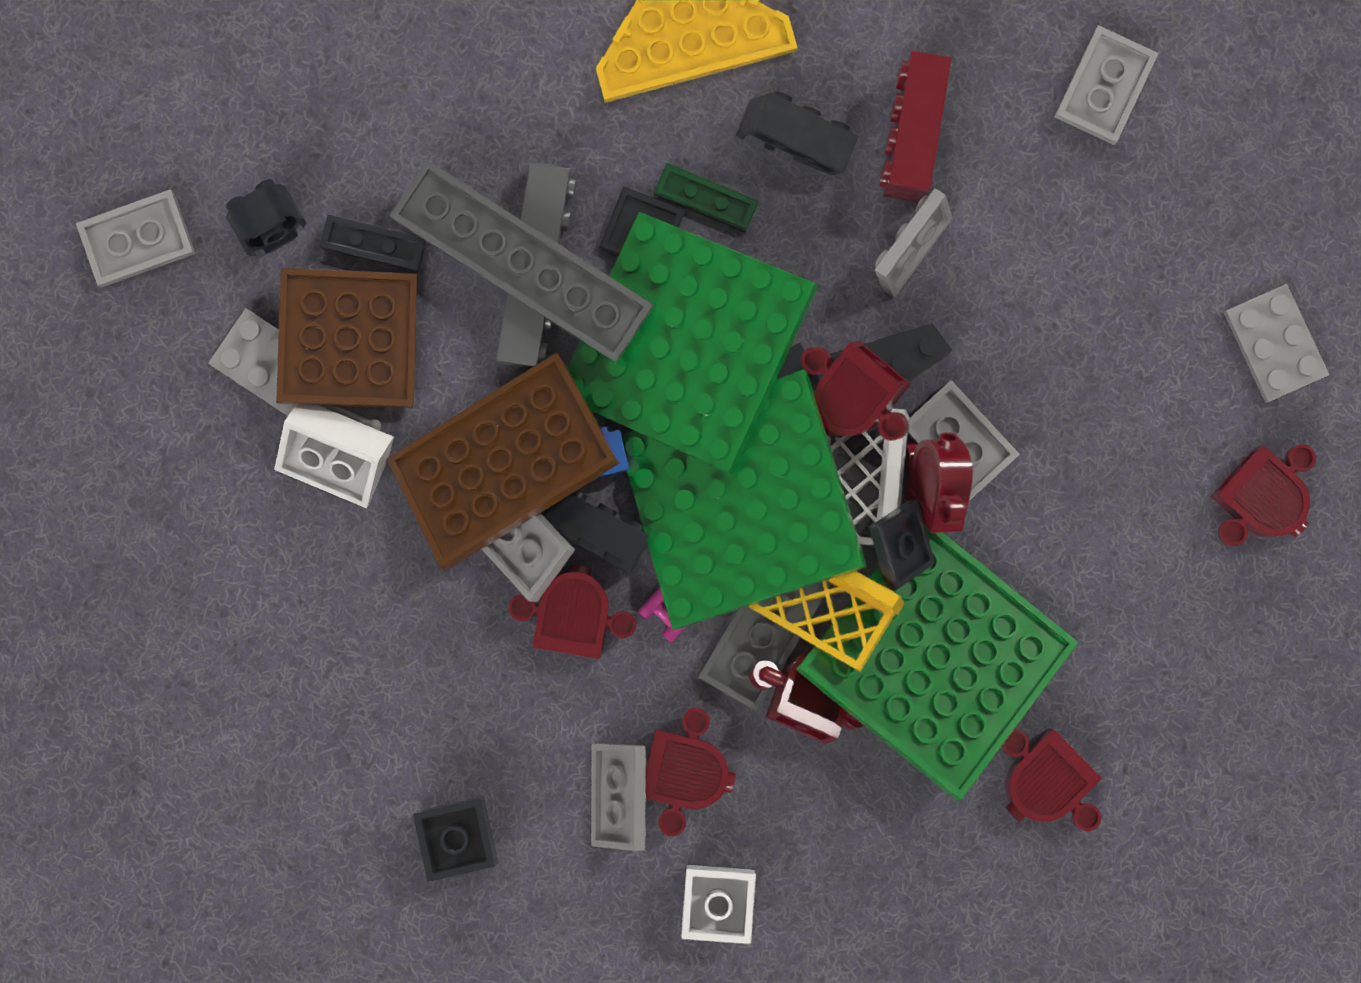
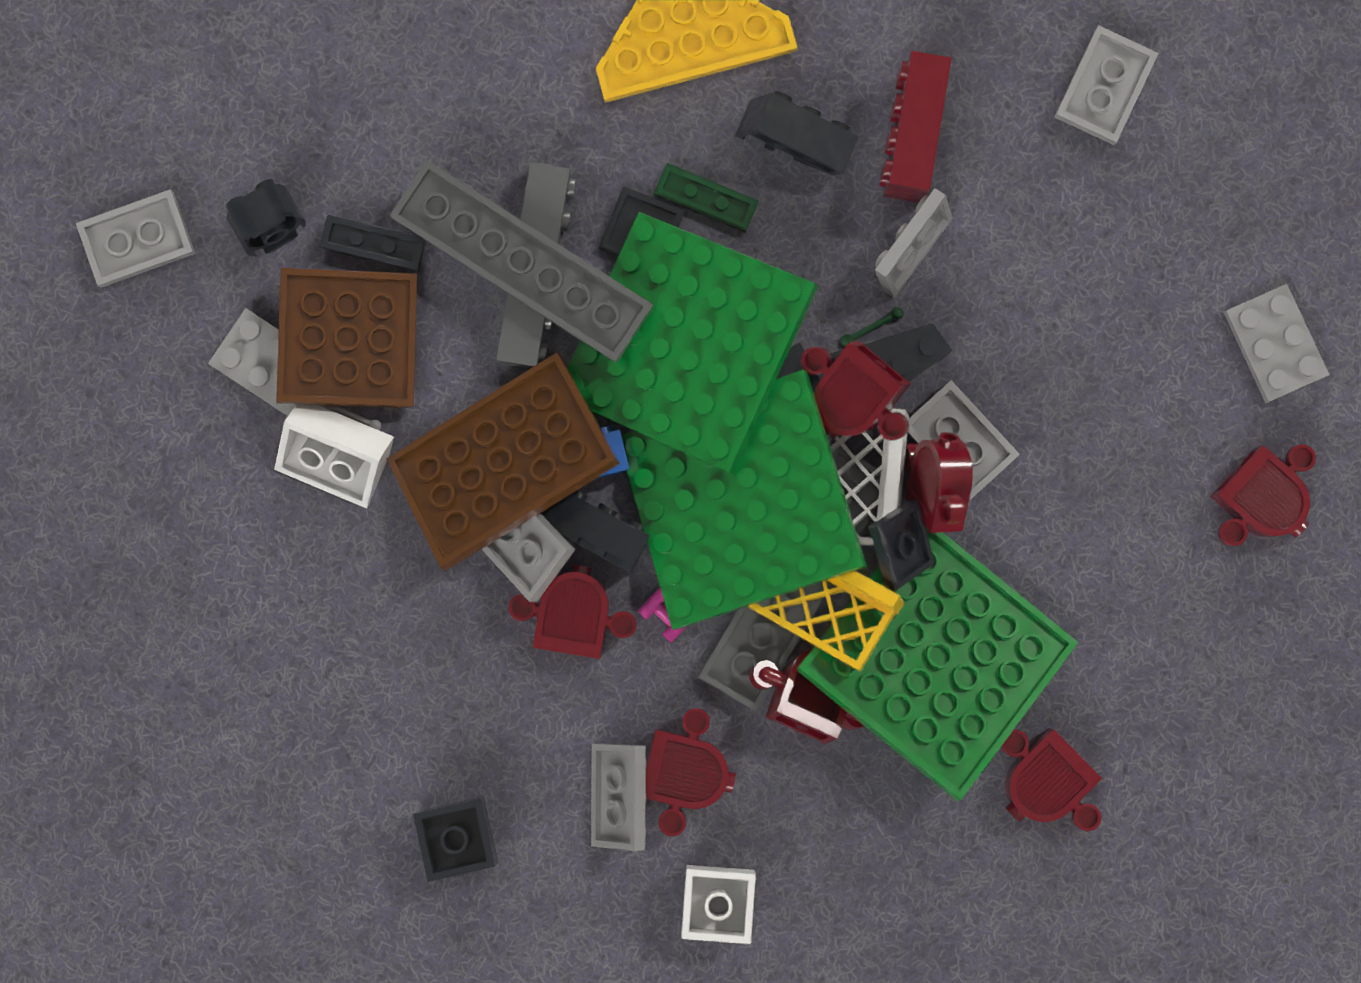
none -> dark green hinge [840,307,904,347]

